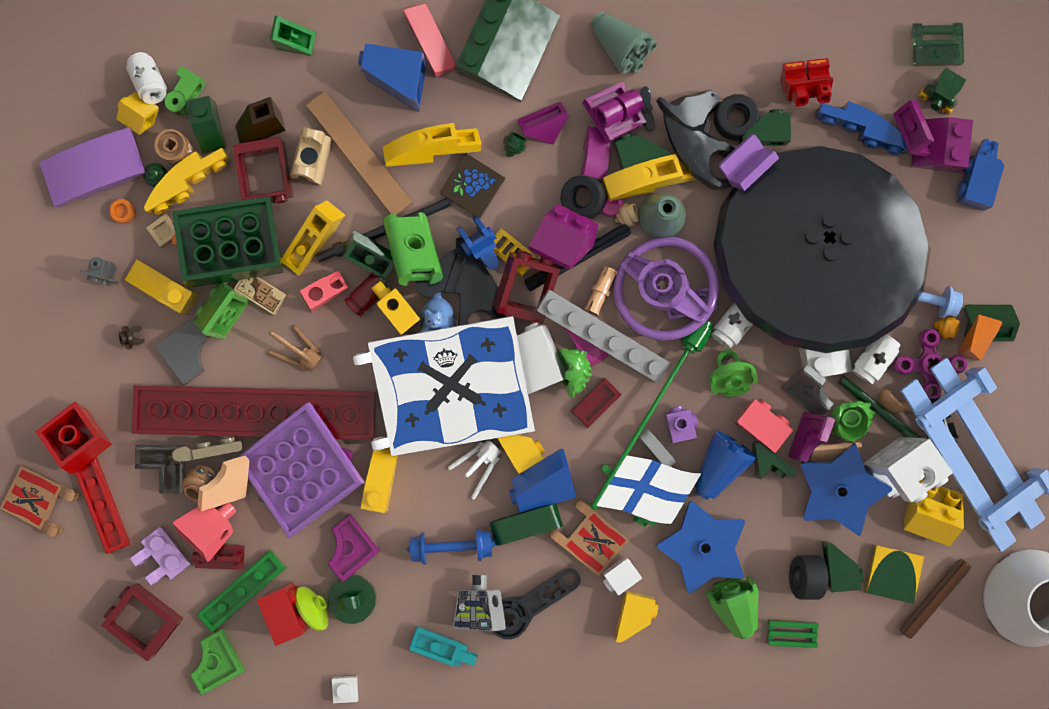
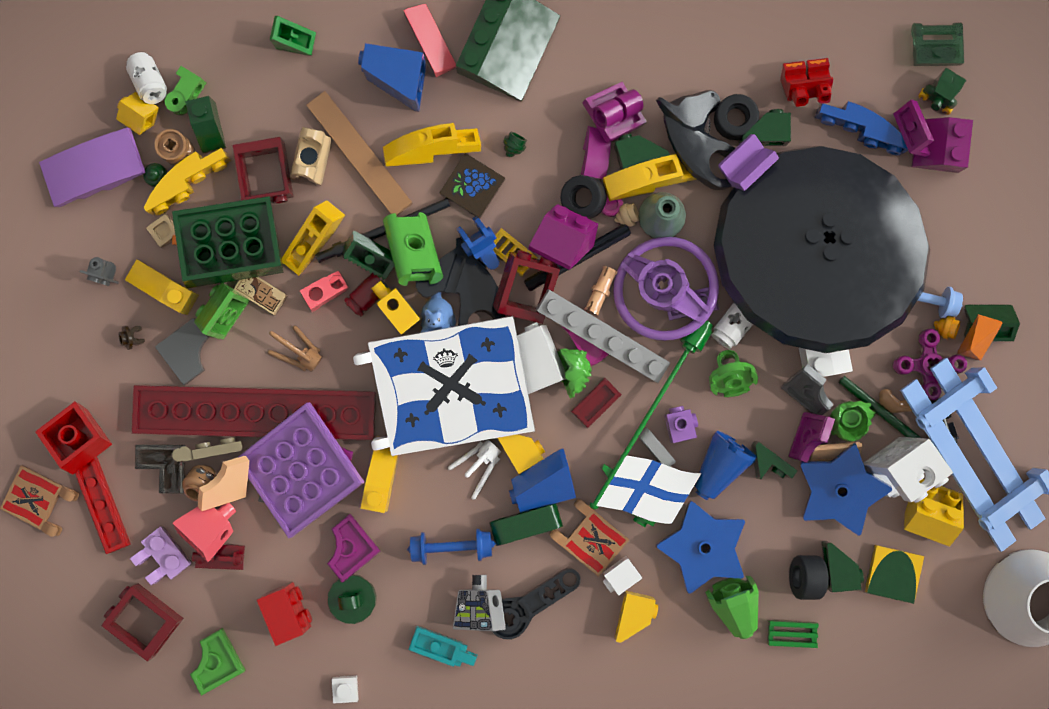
orange tile [109,199,135,224] -> none
green tile [196,550,286,633] -> none
dark brown slope [235,97,286,144] -> none
lime dish [295,586,329,631] -> none
magenta slope [517,102,569,145] -> none
sand green cone [591,12,658,74] -> none
black piece [641,86,655,131] -> none
coral brick [733,399,793,453] -> none
white piece [852,334,901,385] -> none
reddish brown axle [900,559,971,639] -> none
blue hinge [956,139,1004,211] -> none

